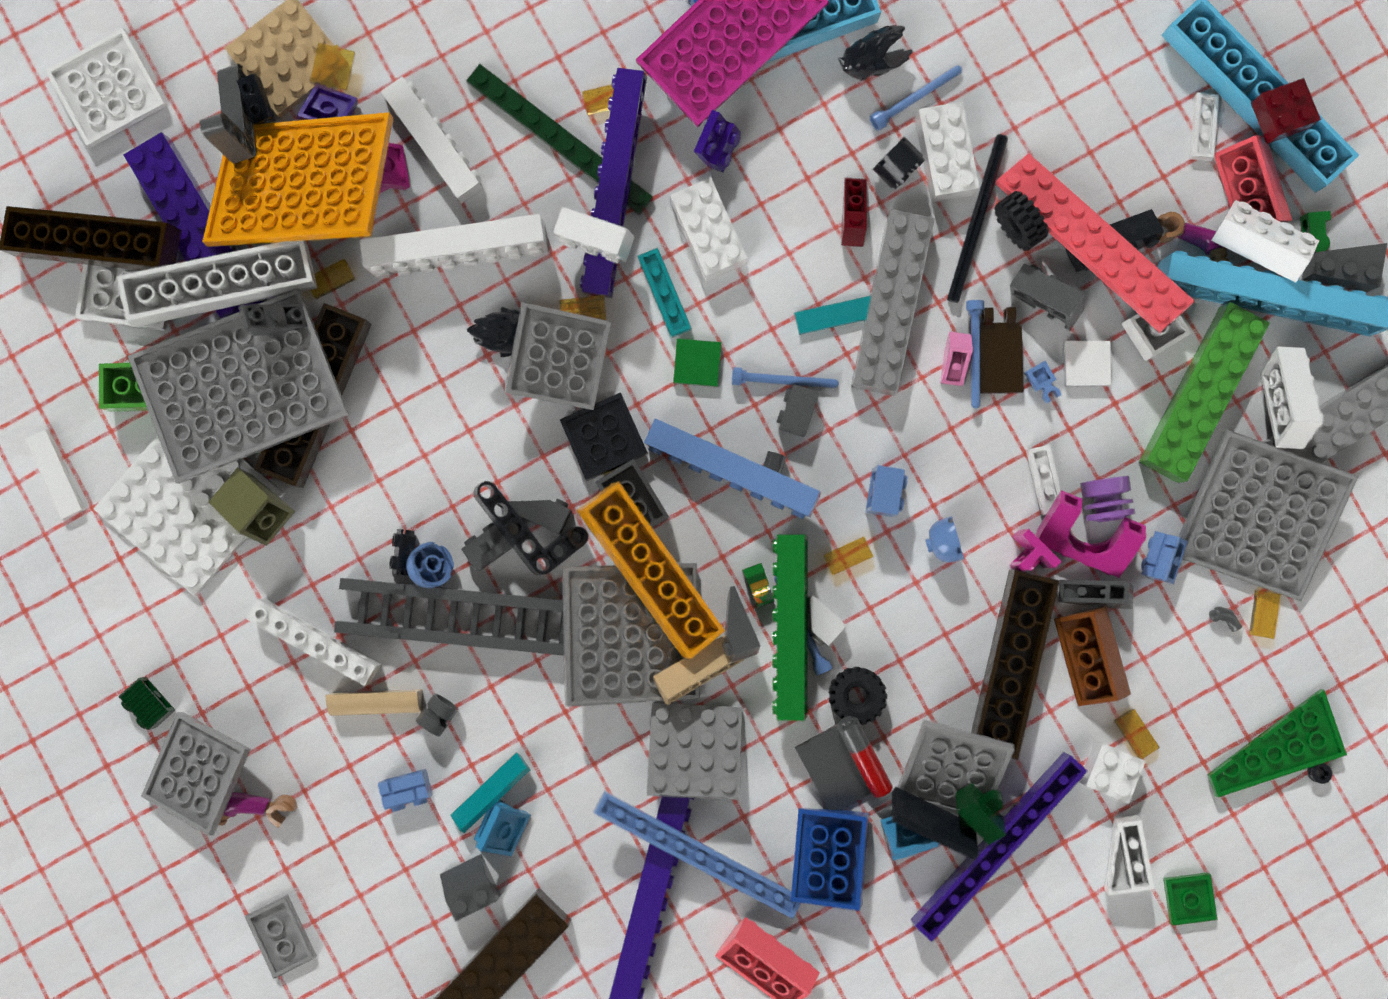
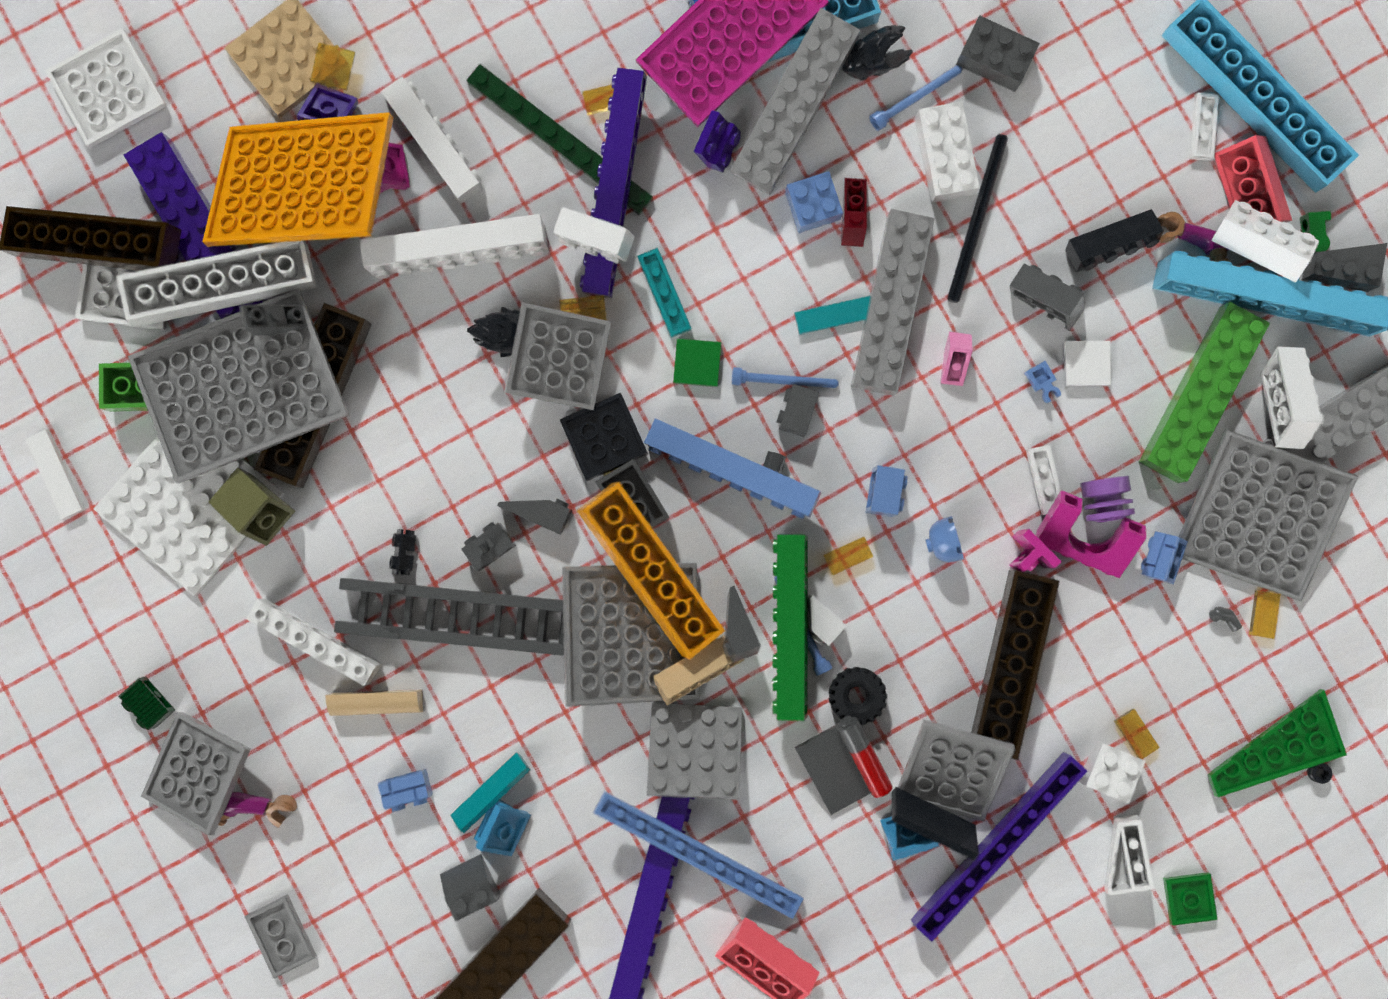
dark grey beam [199,63,256,164] -> none
black bracket [236,74,275,125] -> none
clear yellow tile [311,259,356,300] -> none
medium blue cylinder [406,542,454,588] -> none
dark grey wheel [416,693,459,737] -> none
black beam [473,481,588,575] -> none
white brick [670,177,747,282] -> none
green leg [742,563,775,608] -> none
blue slope [791,808,870,911] -> none
black brick [872,136,925,190] -> none
dark green piece [956,783,1006,845] -> none
medium blue piece [966,300,984,409] -> none
dark brown tile [980,307,1024,394] -> none
black tyre [994,191,1048,251] -> none
coral plate [996,153,1195,333] -> none
dark orange slope [1054,606,1131,706] -> none
dark grey slope [1058,580,1134,609] -> none
white brick [1121,313,1191,361] -> none
dark red brick [1251,78,1321,144] -> none
none -> light grey brick [730,8,860,195]
none -> medium blue brick [785,171,843,233]
none -> dark grey brick [956,15,1040,92]

